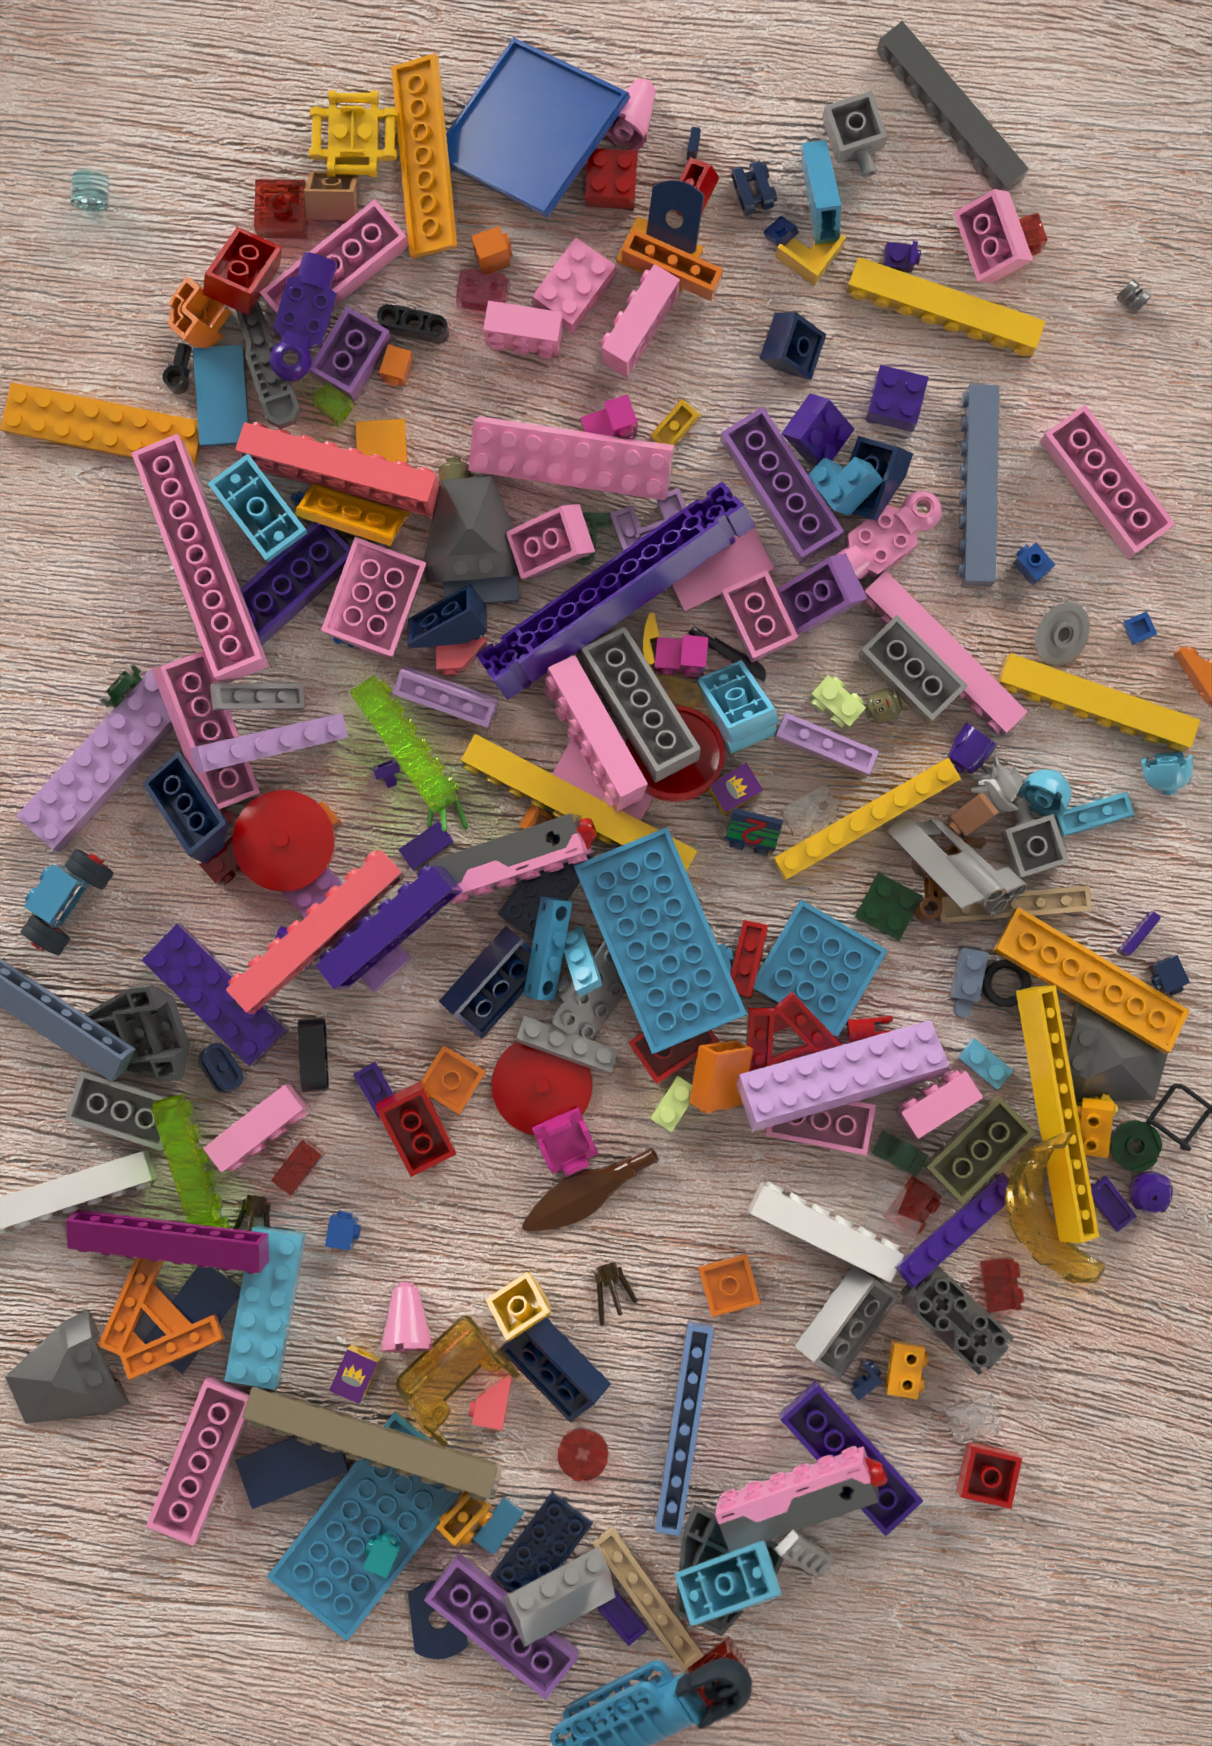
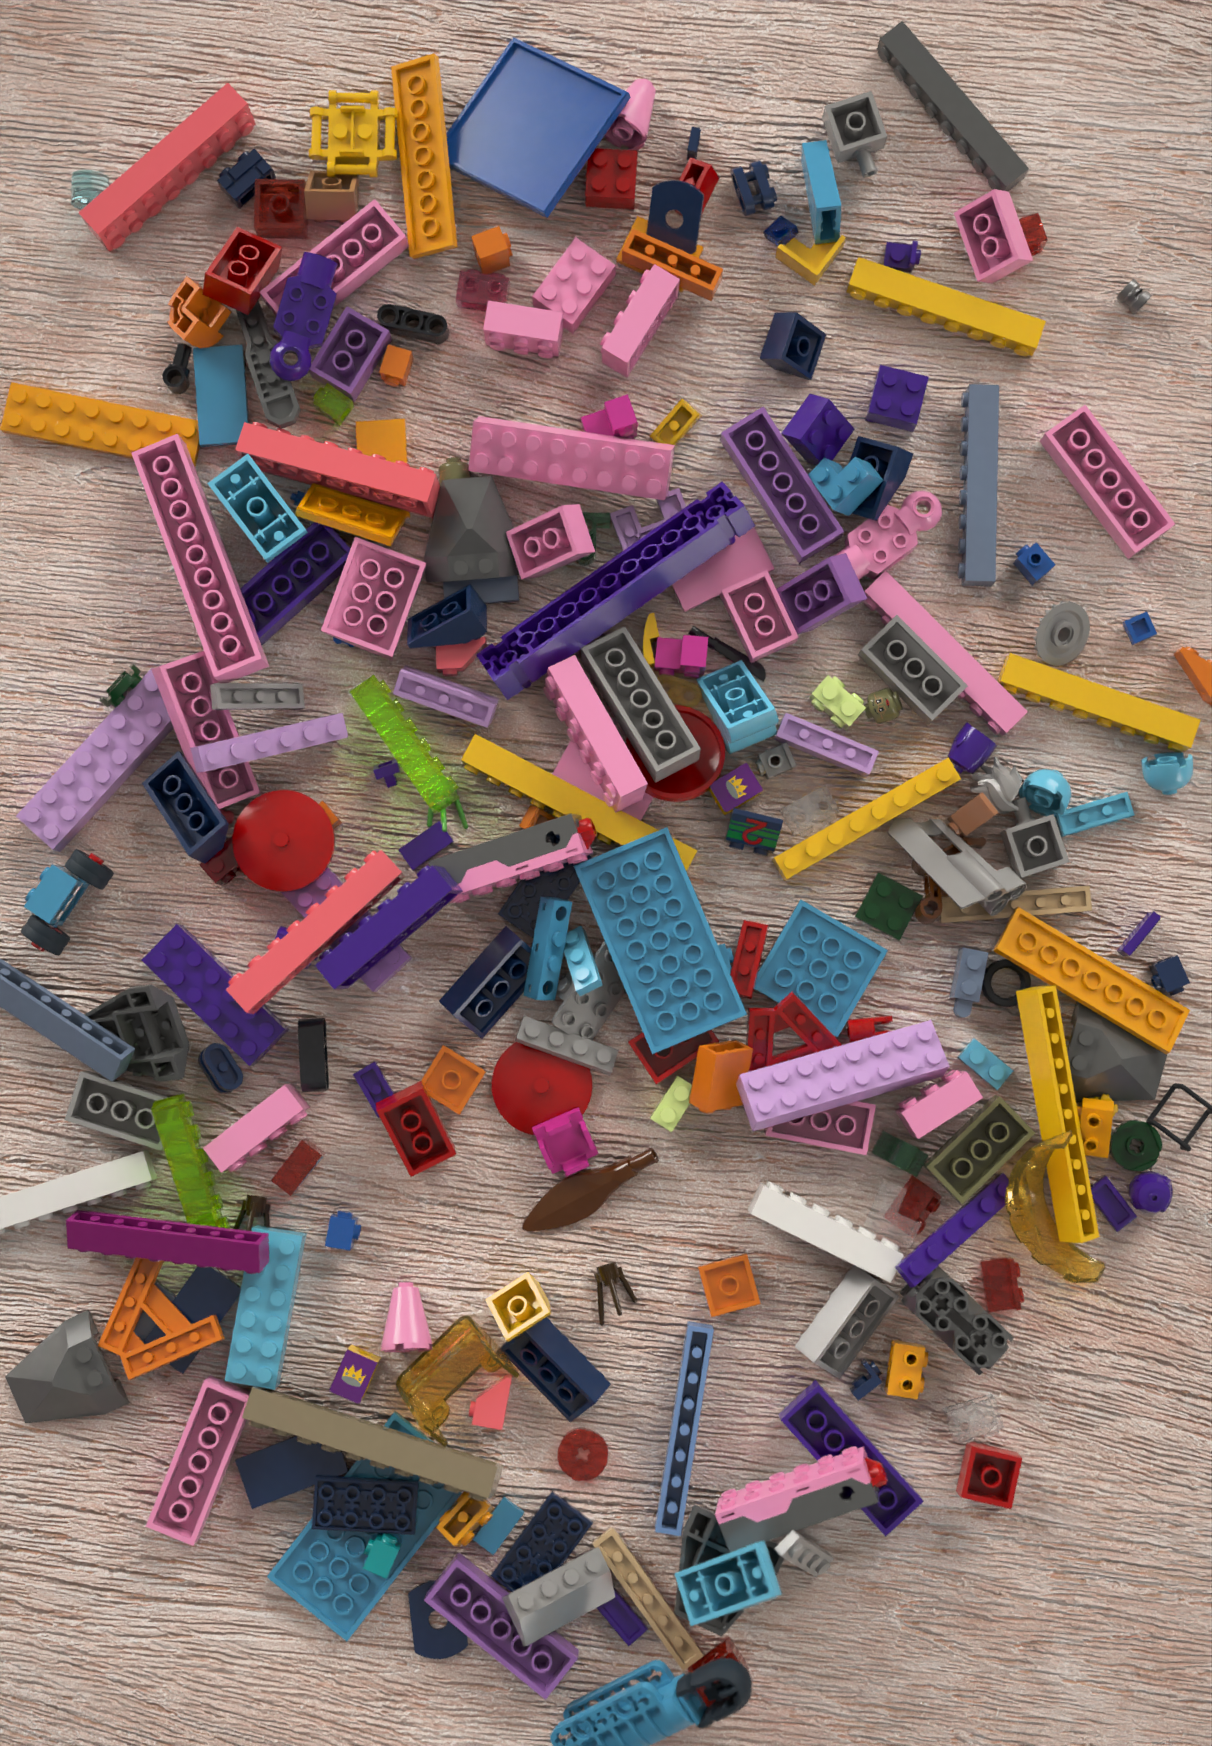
none -> coral brick [78,83,256,252]
none -> dark blue brick [217,149,276,209]
none -> dark blue tile [312,1475,419,1535]
none -> light grey brick [755,742,797,780]

